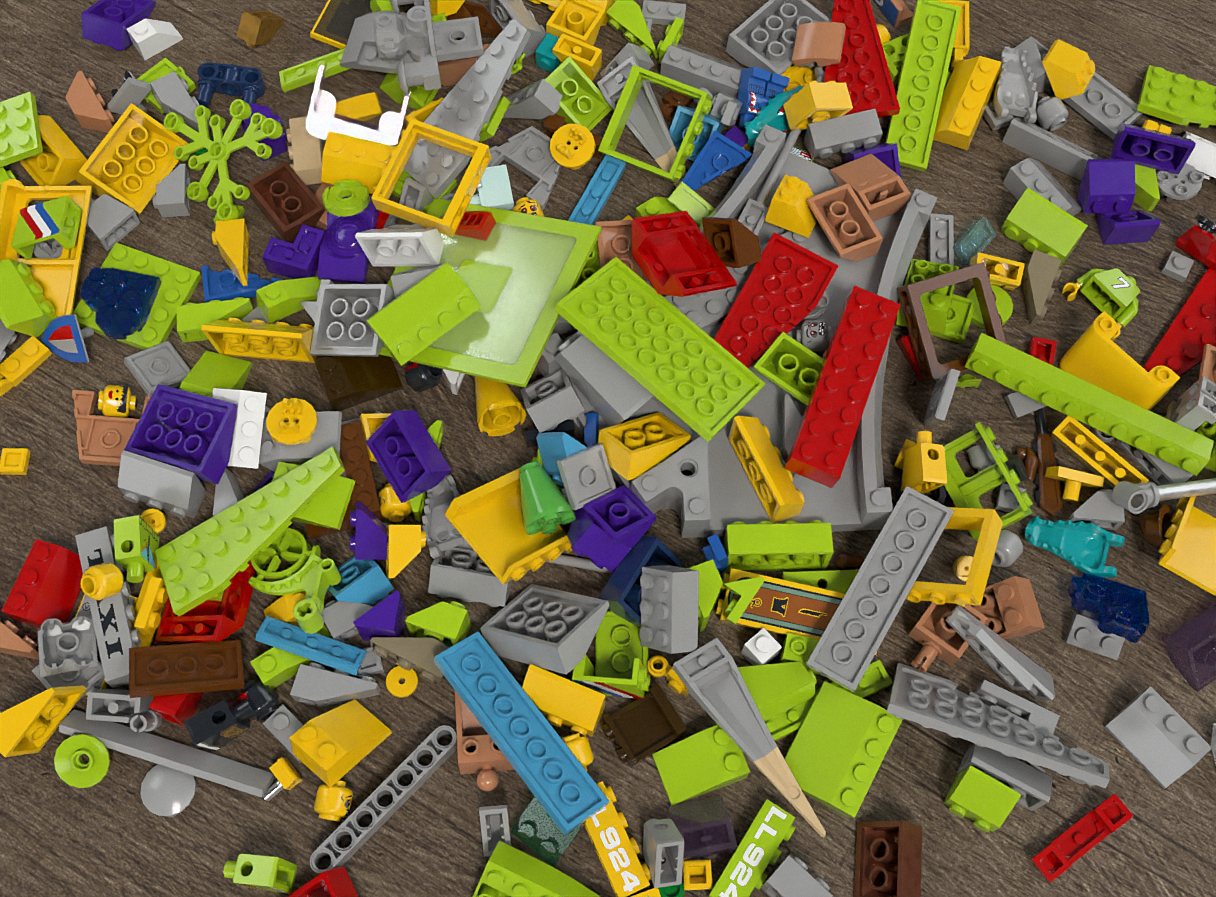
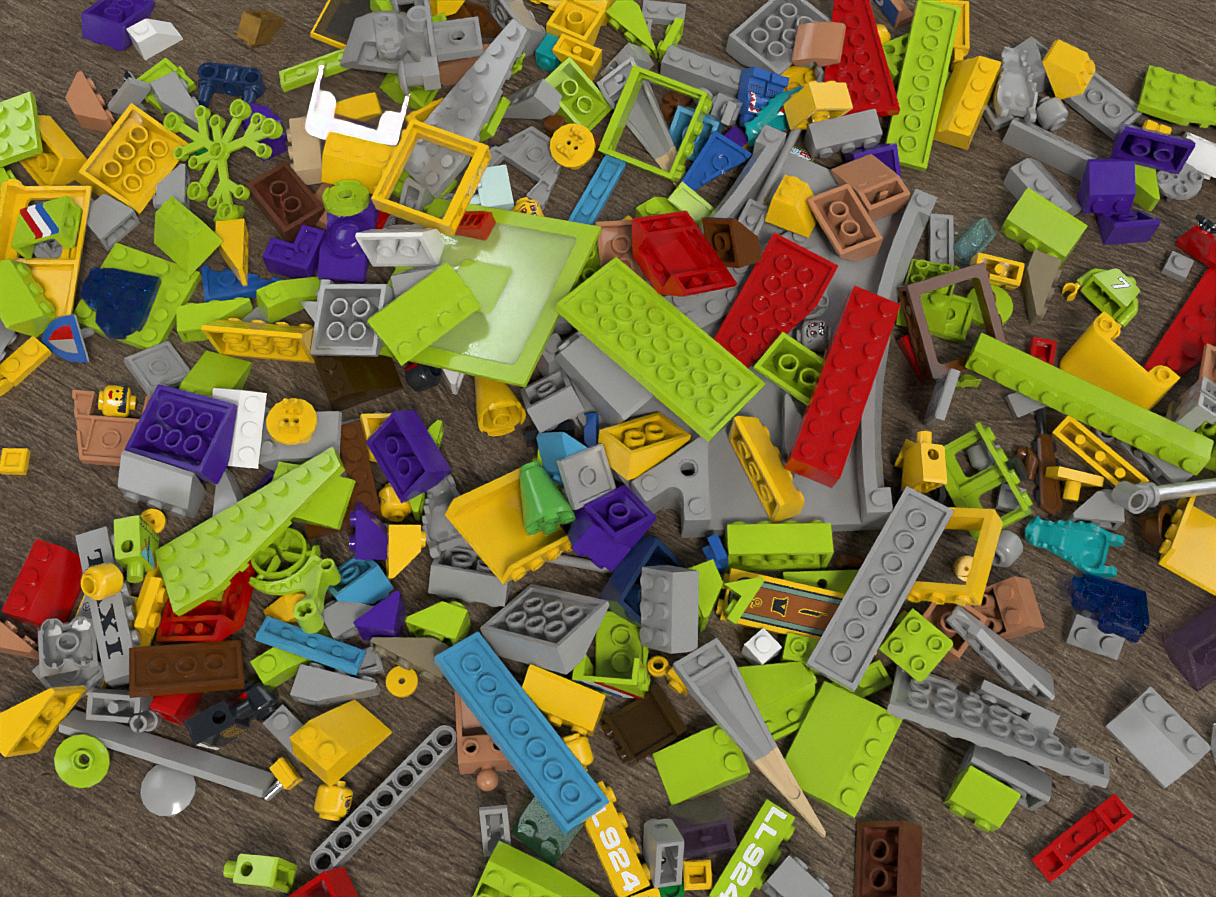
none -> lime slope [154,196,223,276]
none -> lime bracket [878,609,953,682]

